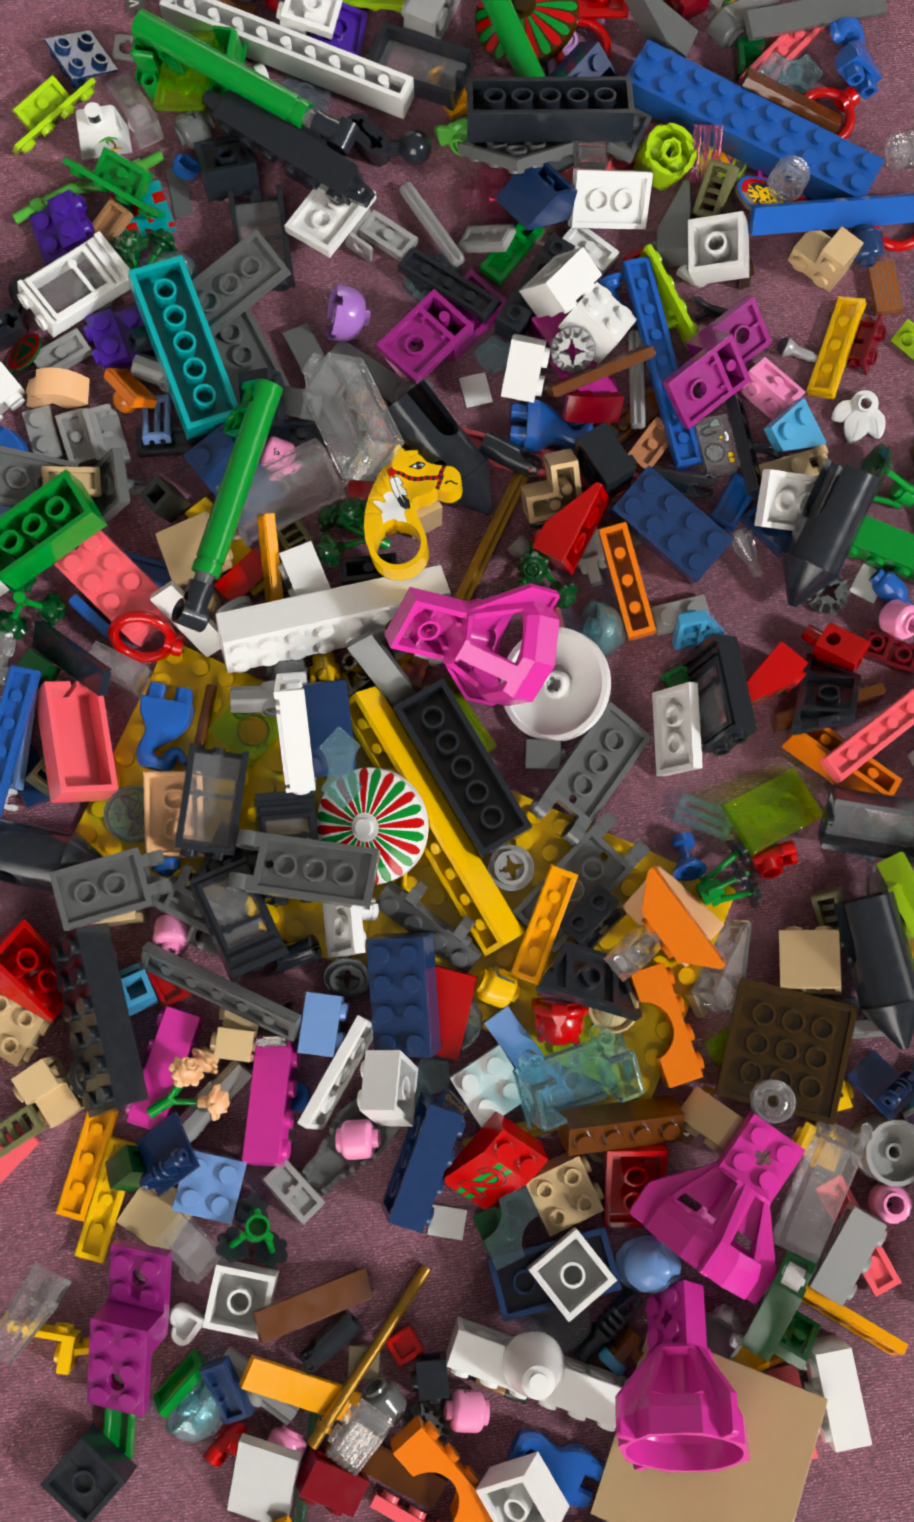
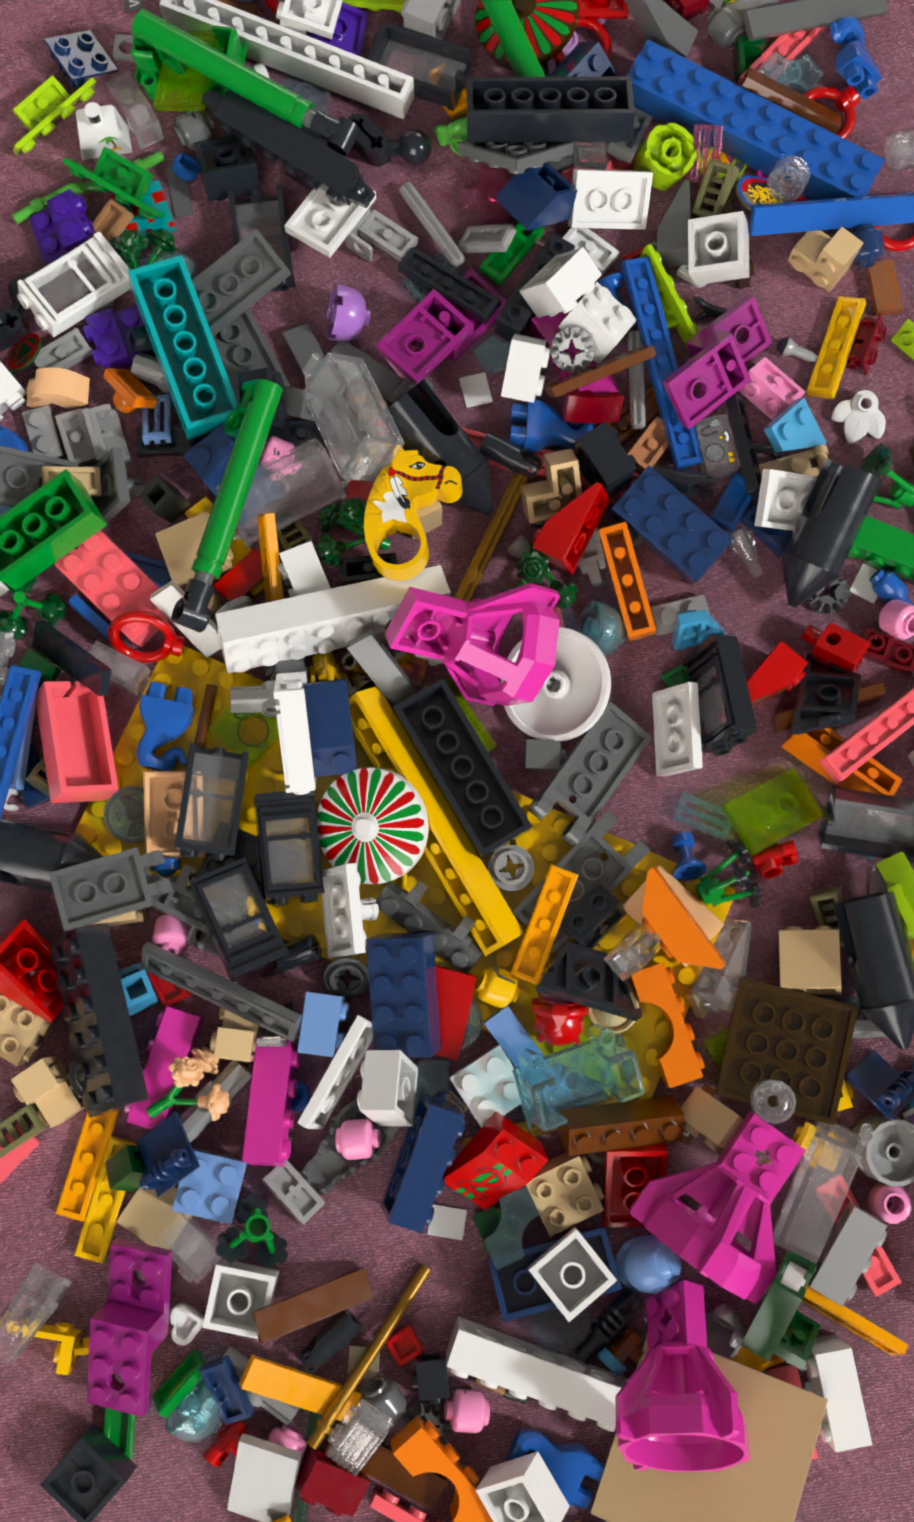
dark grey hinge [226,829,381,910] -> none
clear light blue tile [319,726,363,809] -> none
white cone [502,1331,565,1400] -> none

